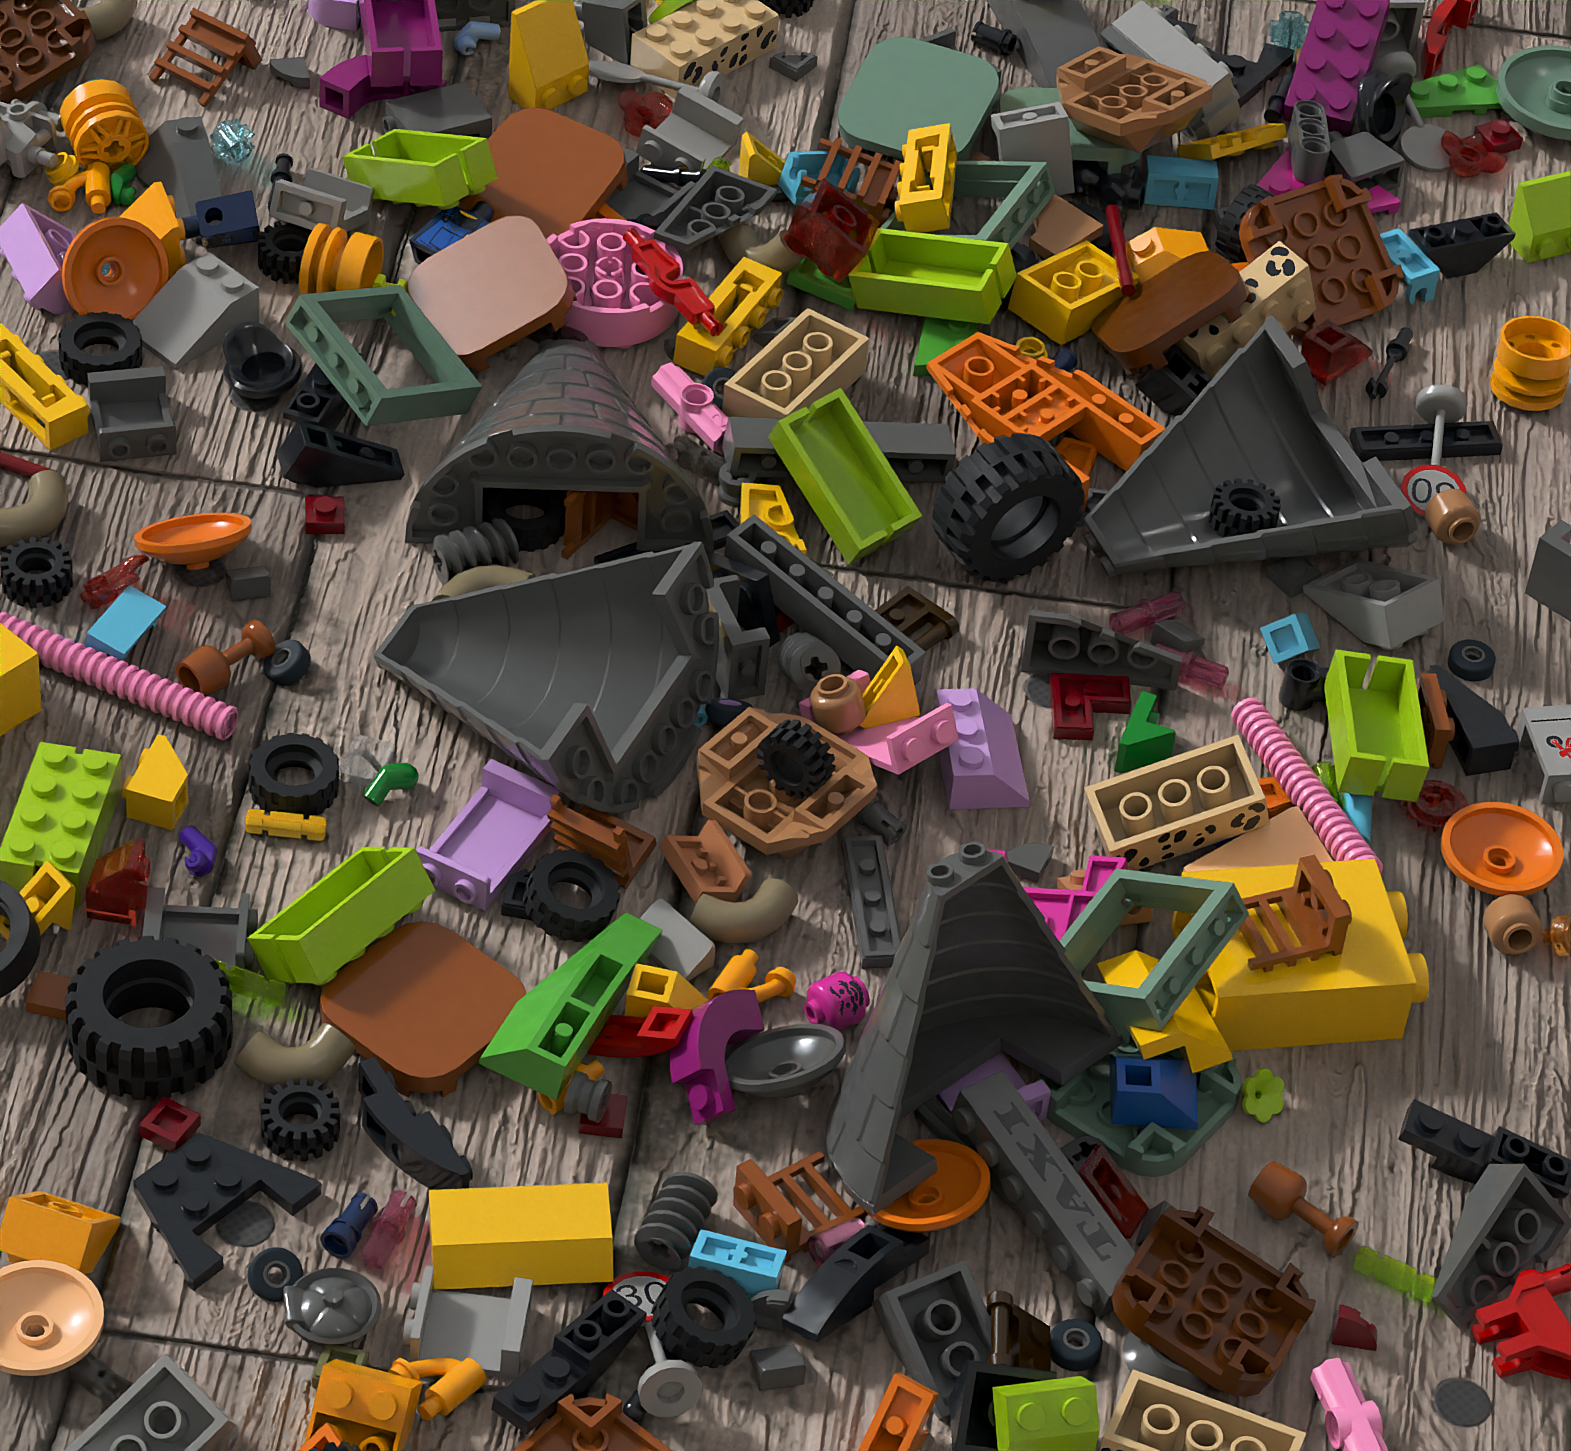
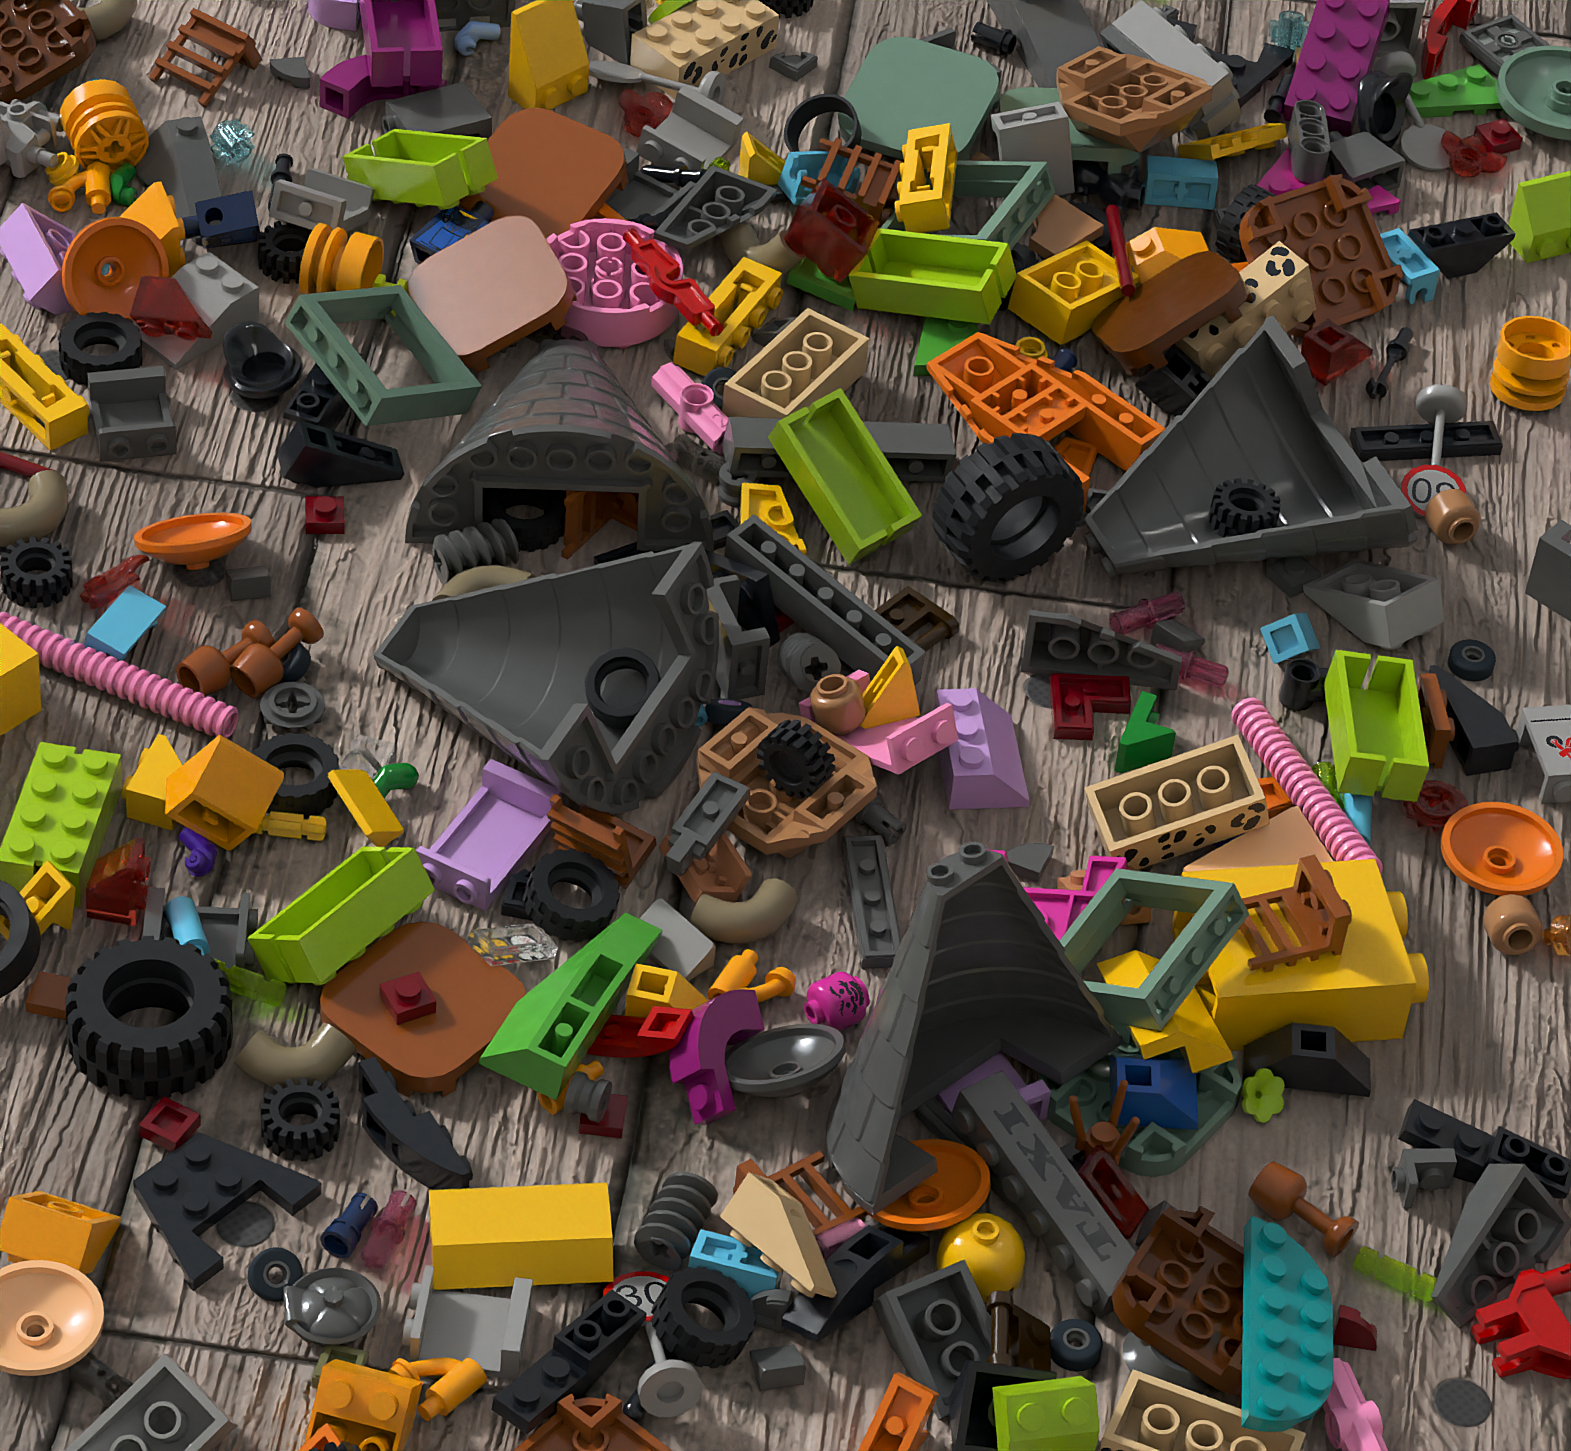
none -> clear red slope [130,276,213,341]
none -> light orange slope [165,735,284,852]
none -> medium azure cylinder [165,896,209,956]
none -> dark orange piece [230,607,324,698]
none -> dark grey gear [260,682,325,733]
none -> yellow slope [328,769,404,847]
none -> dark red plate [379,971,437,1025]
none -> clear tile [466,923,558,966]
none -> black tyre [584,648,661,729]
none -> dark grey hinge [665,772,750,876]
none -> tan slope [720,1172,837,1298]
none -> black tyre [784,94,862,152]
none -> yellow cylinder [936,1212,1025,1302]
none -> dark orange plant [1068,1079,1140,1167]
none -> teal plate [1241,1216,1333,1432]
none -> black slope [1242,1022,1371,1097]
none -> dark grey bracket [1391,1148,1457,1208]
none -> dark grey piece [1459,14,1550,75]

